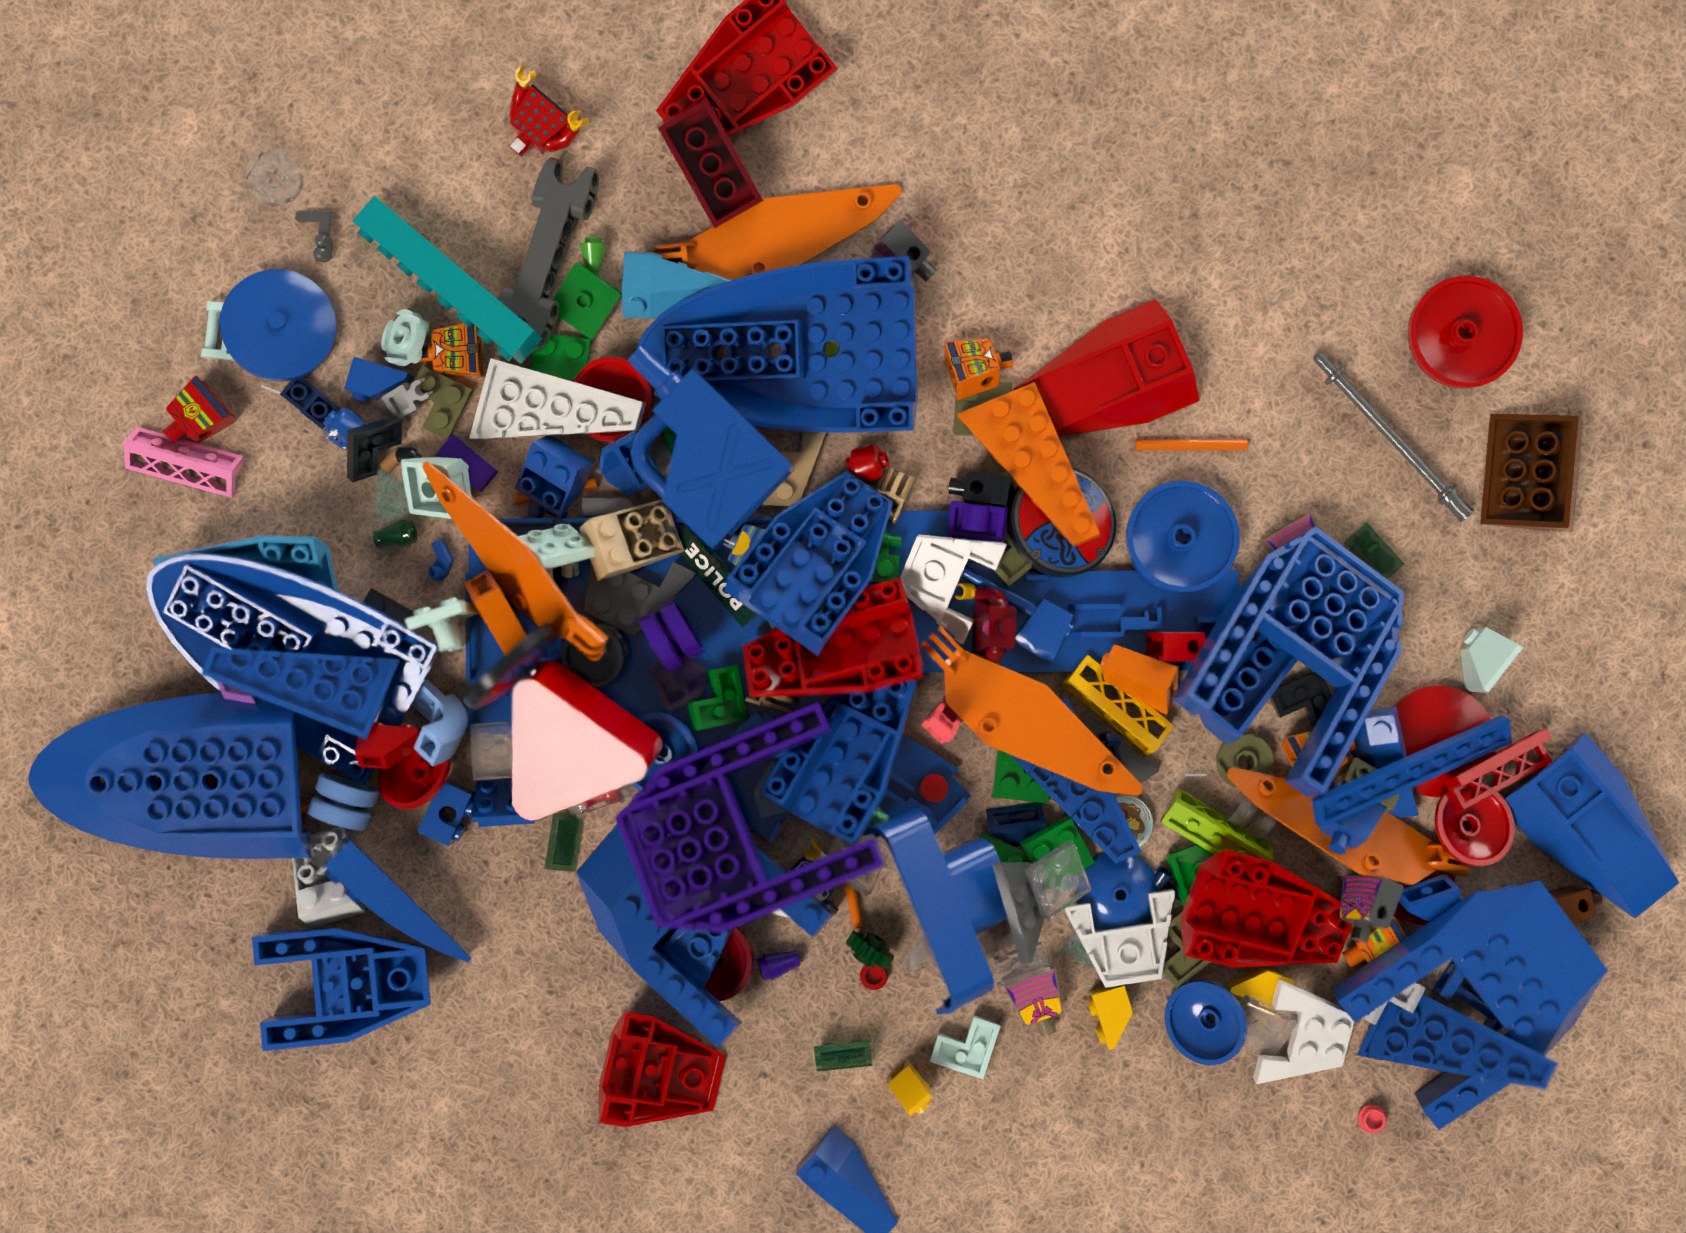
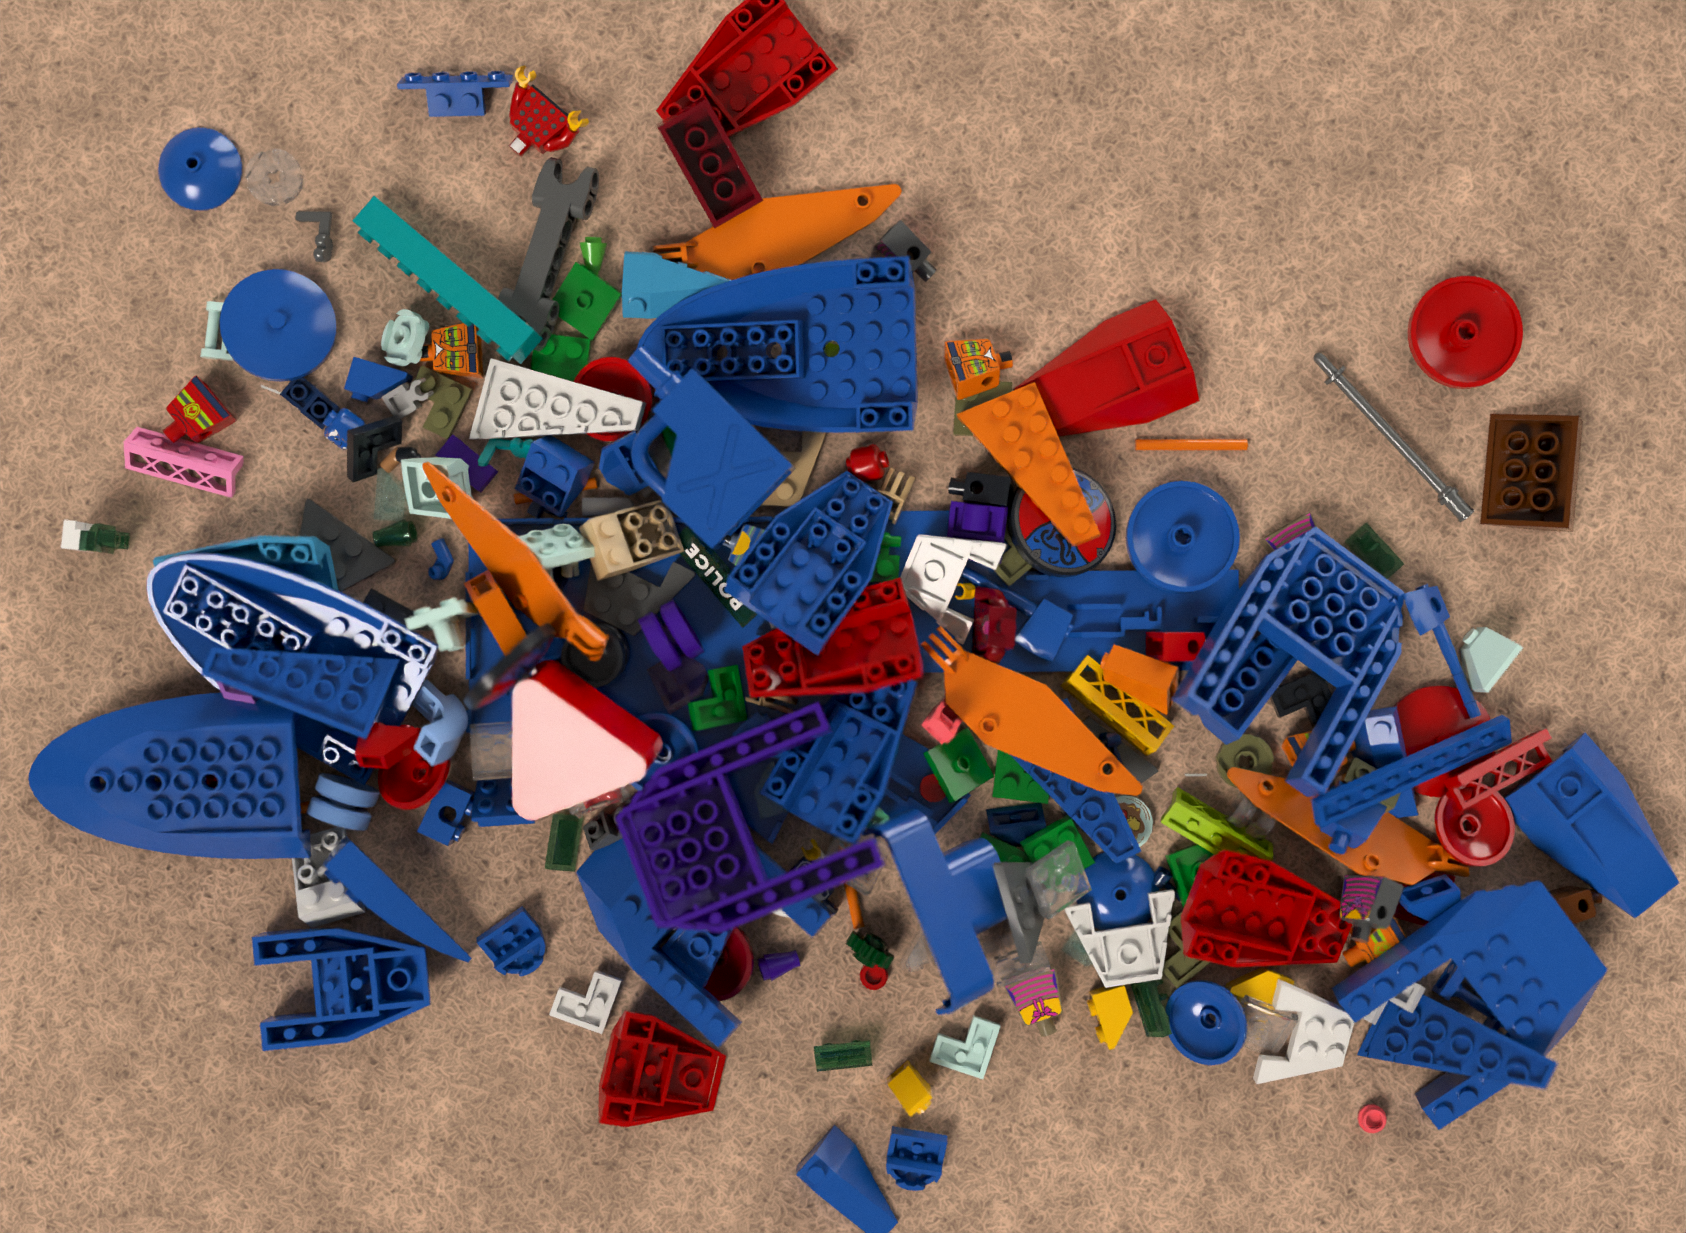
none -> clear green hips [61,520,130,554]
none -> blue dish [158,128,242,211]
none -> dark grey wing [300,498,397,591]
none -> blue bracket [397,71,513,117]
none -> blue slope [476,906,546,976]
none -> teal piece [478,437,534,466]
none -> white plate [549,970,622,1034]
none -> dark grey slope [583,798,632,851]
none -> blue slope [886,1126,948,1191]
none -> green plate [923,728,994,803]
none -> clear green plate [1131,979,1172,1037]
none -> blue piece [1403,584,1481,719]

